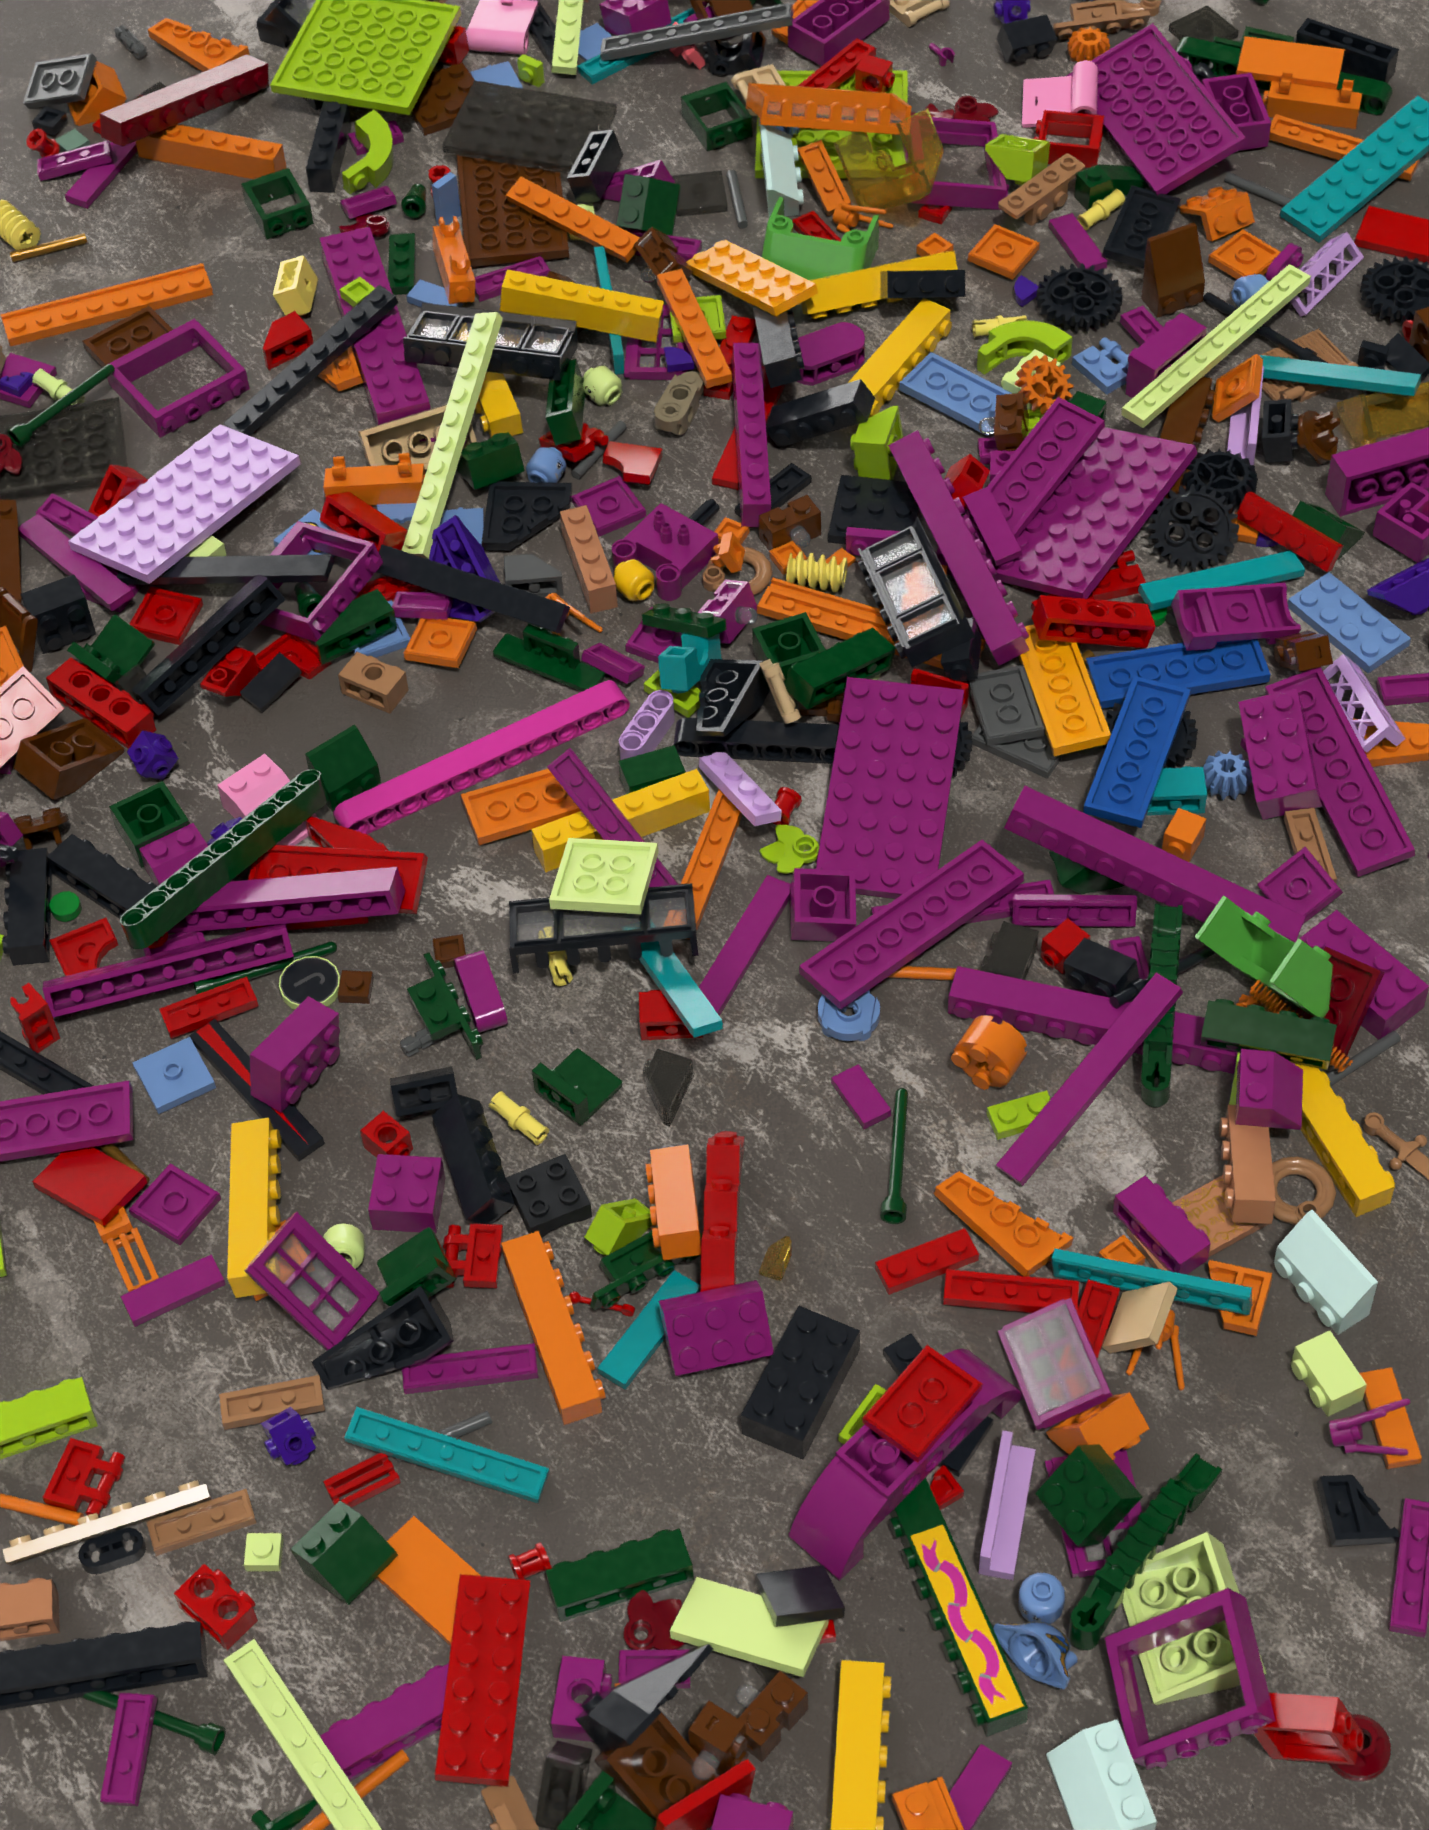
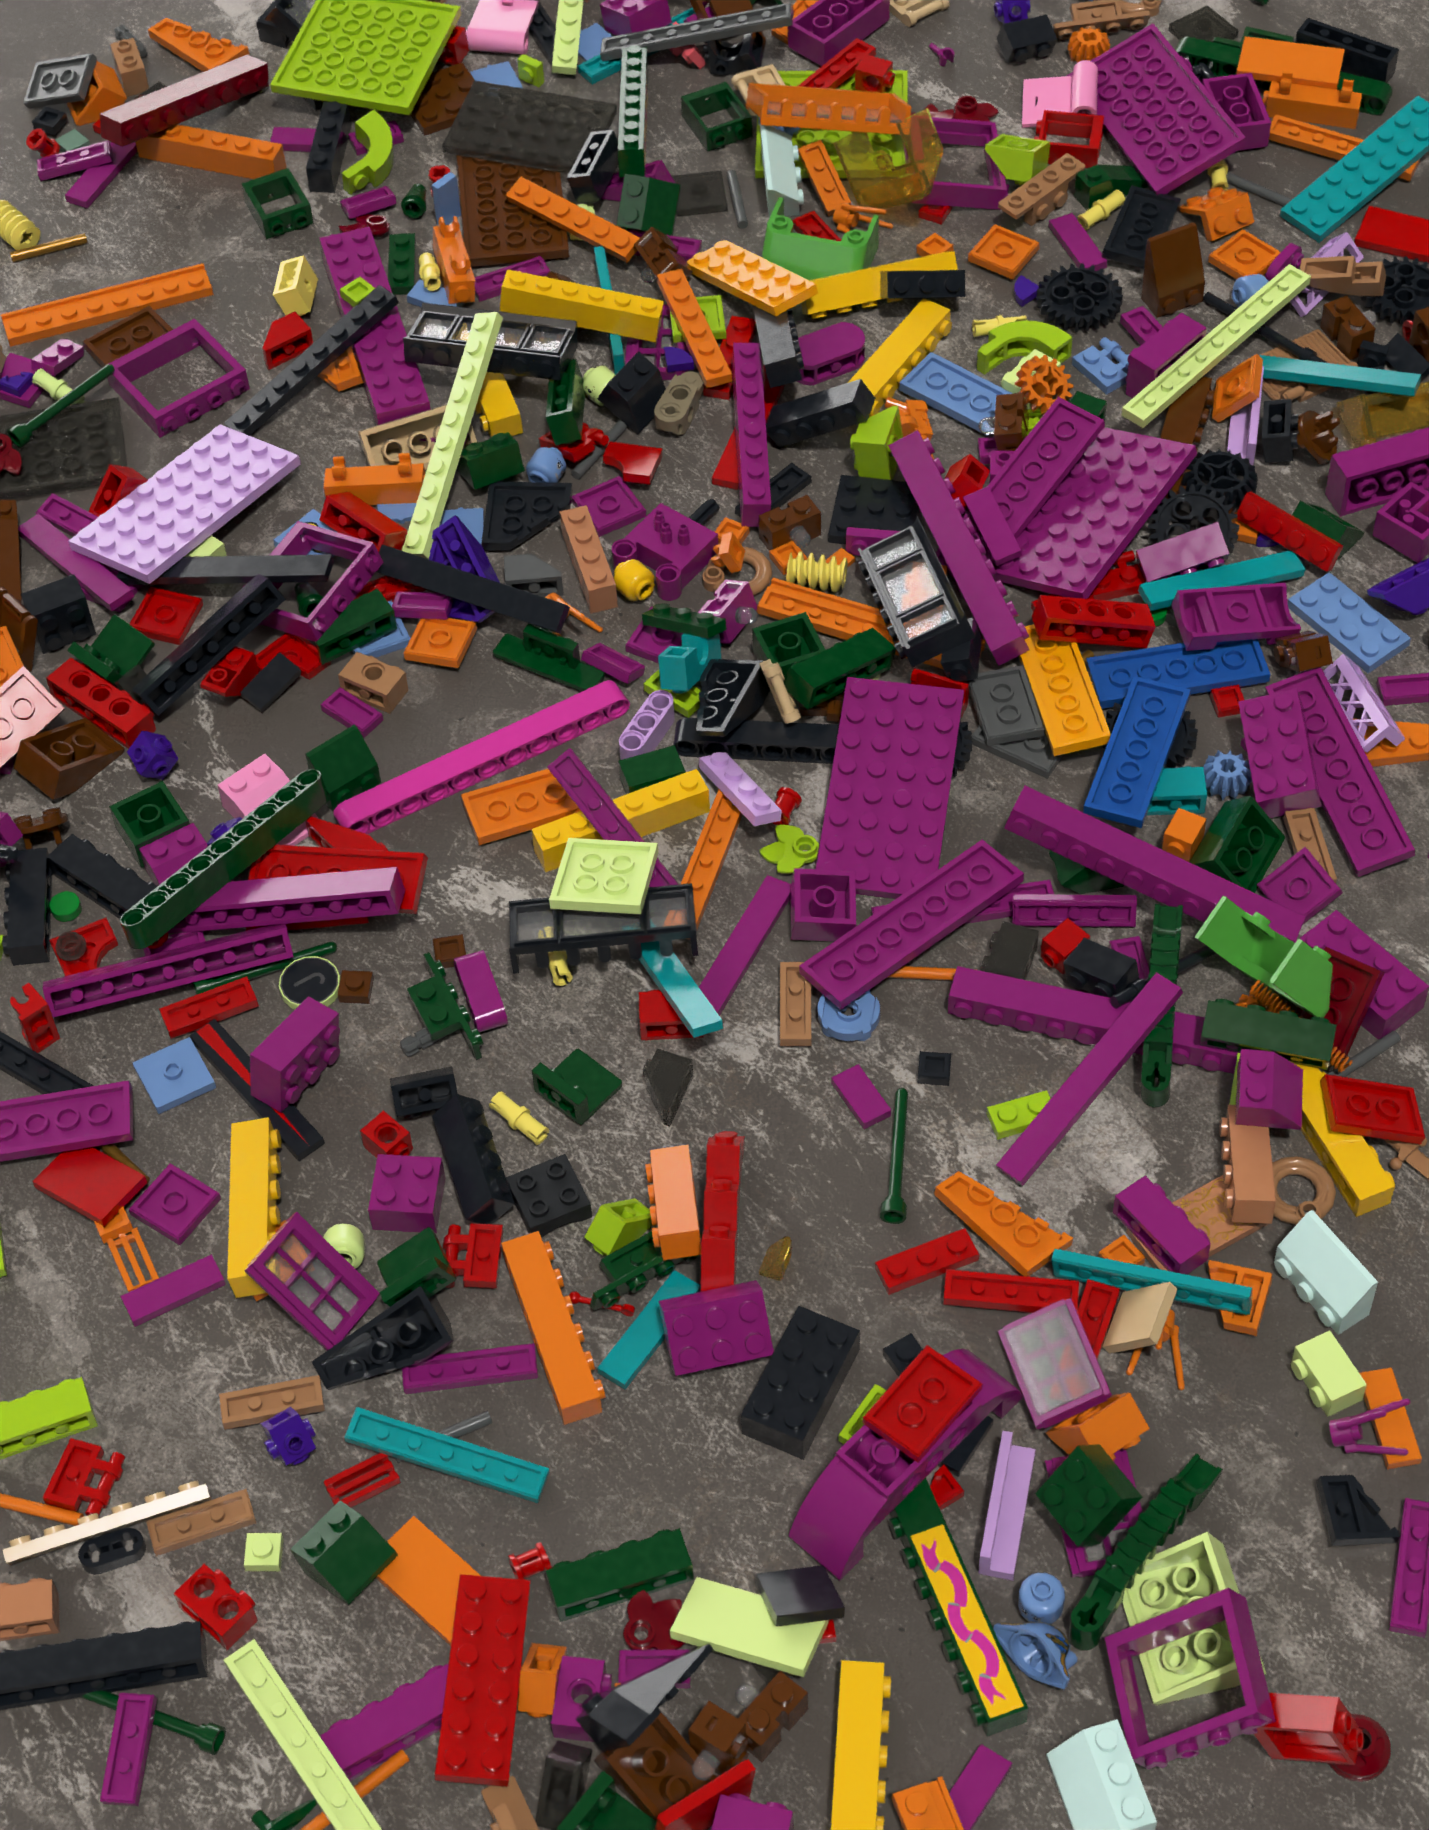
orange brick [951,1015,1027,1090] -> none
none -> magenta plate [31,339,84,376]
none -> clear smoke plate [55,931,87,961]
none -> medium nougat brick [110,38,150,97]
none -> magenta tile [270,127,316,152]
none -> magenta tile [320,687,383,738]
none -> light yellow pin [418,253,441,291]
none -> orange slope [518,1643,567,1717]
none -> black slope [597,351,666,435]
none -> brick [618,45,648,177]
none -> medium nougat plate [780,962,812,1046]
none -> orange piece [884,397,934,459]
none -> black tile [917,1051,951,1086]
none -> magenta brick [1136,522,1229,583]
none -> dark green slope [1190,795,1286,893]
none -> light yellow pin [1207,159,1229,190]
none -> red tile [1210,685,1245,718]
none -> medium nougat slope [1300,256,1386,296]
none -> reddish brown piece [1320,296,1377,360]
none -> red tile [1320,1074,1426,1145]

